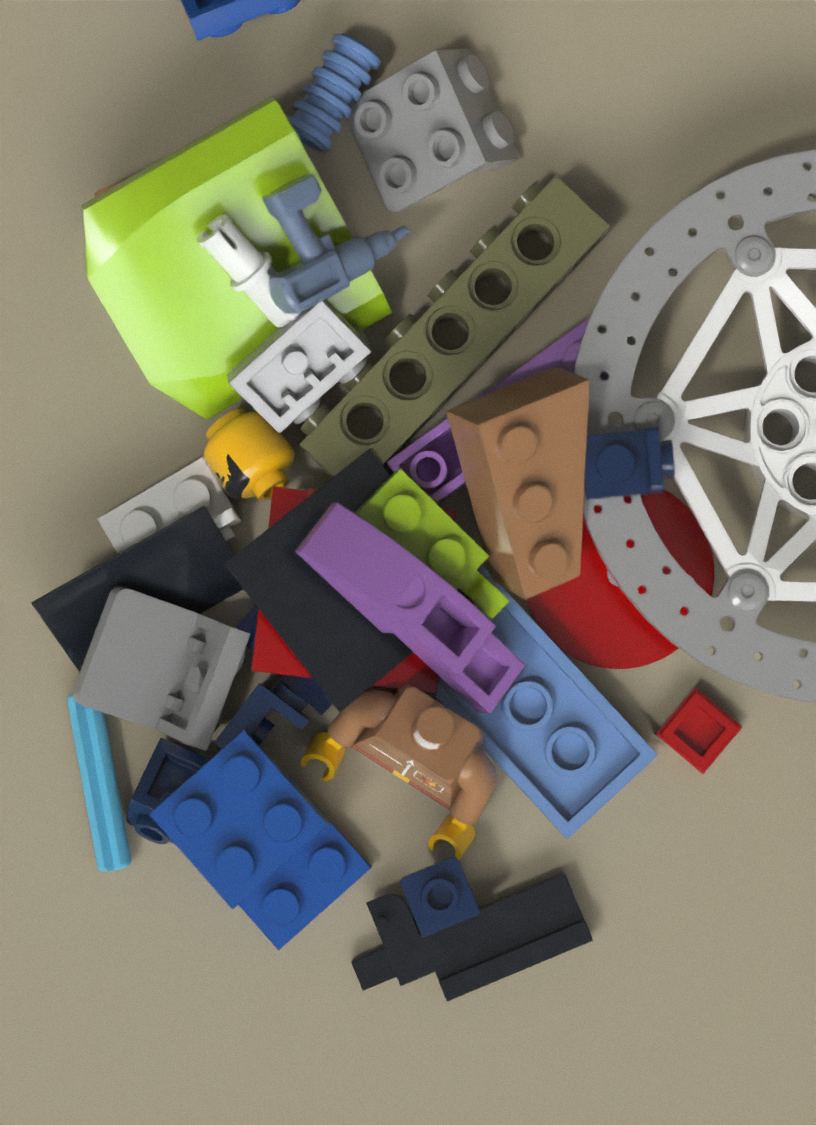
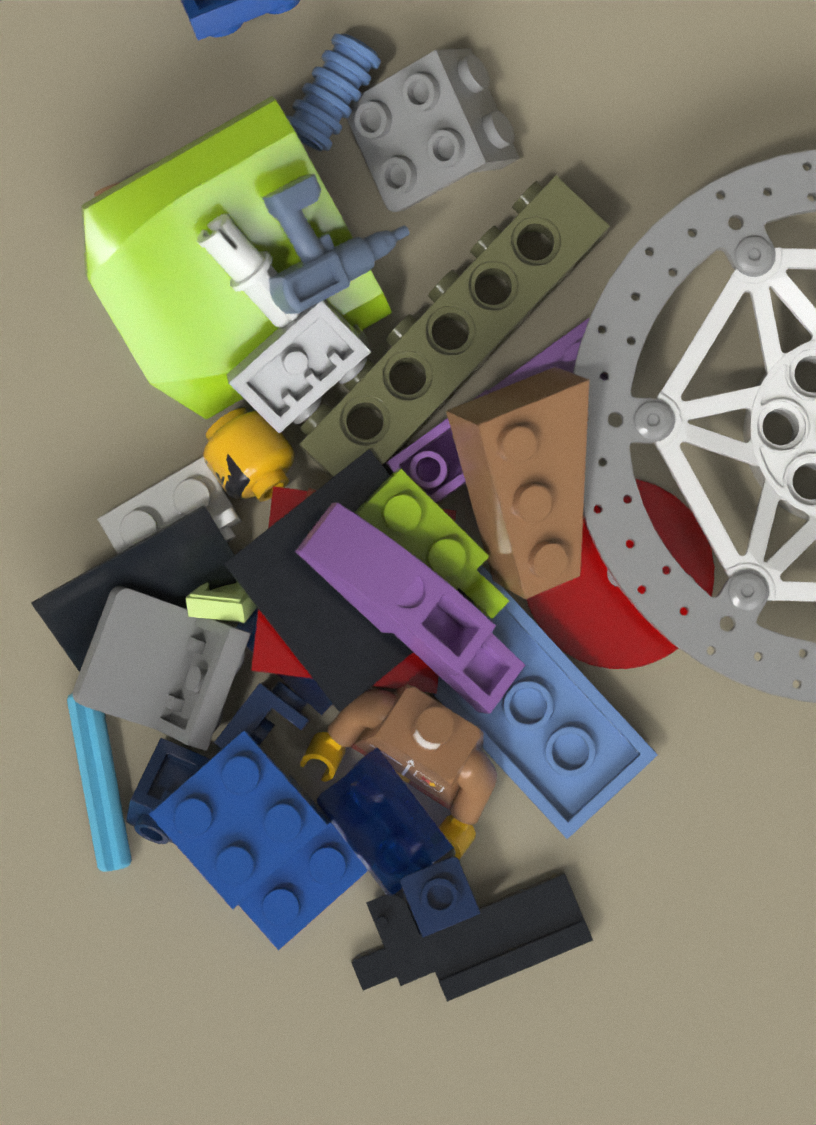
dark blue bracket [585,426,675,500] -> none
red tile [654,687,742,774] -> none
none -> yellowish green tile [186,582,257,623]
none -> clear blue bracket [317,747,453,896]

